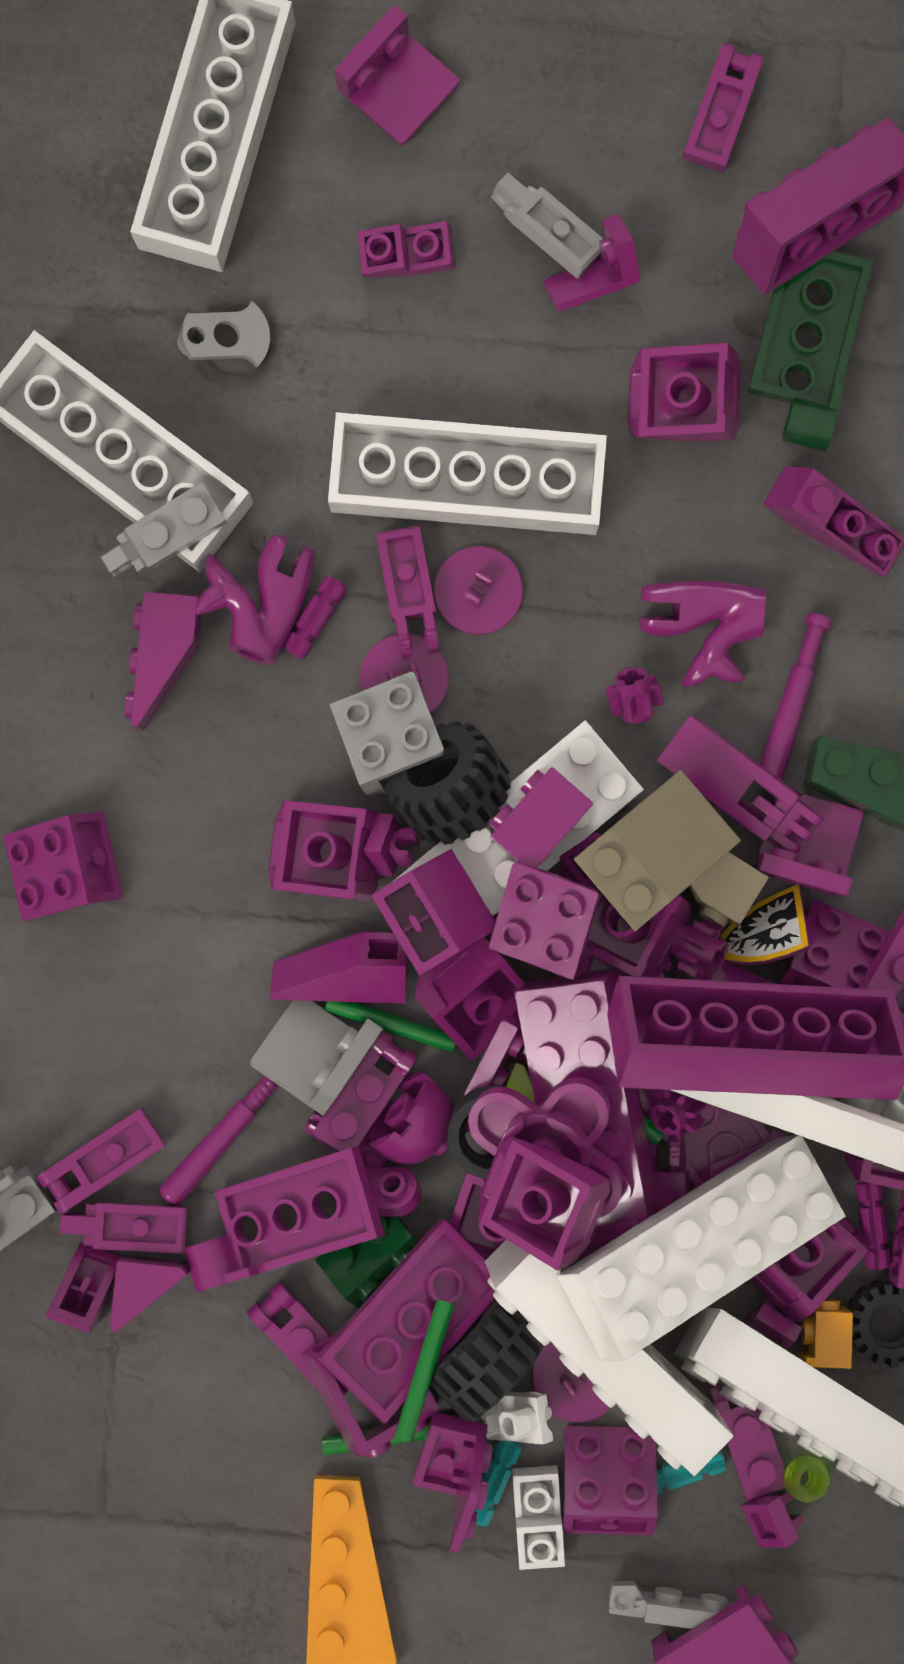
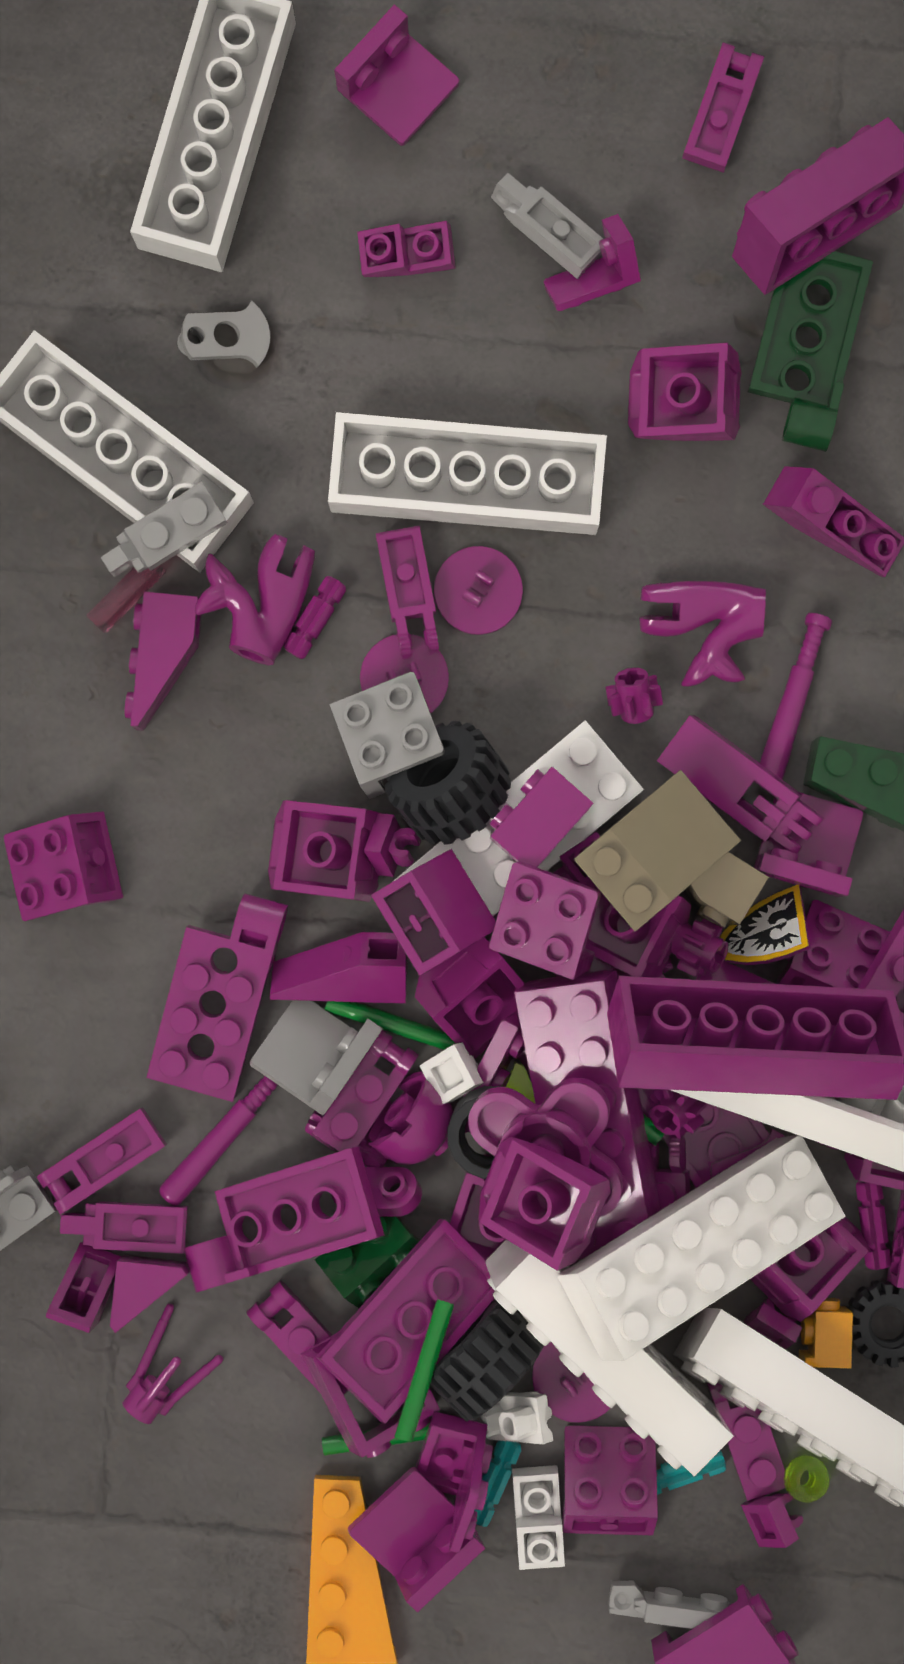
none -> clear pink tile [86,564,166,633]
none -> magenta plant [122,1303,223,1424]
none -> magenta hinge [146,893,288,1102]
none -> magenta bracket [348,1467,485,1612]
none -> white tile [419,1042,483,1104]

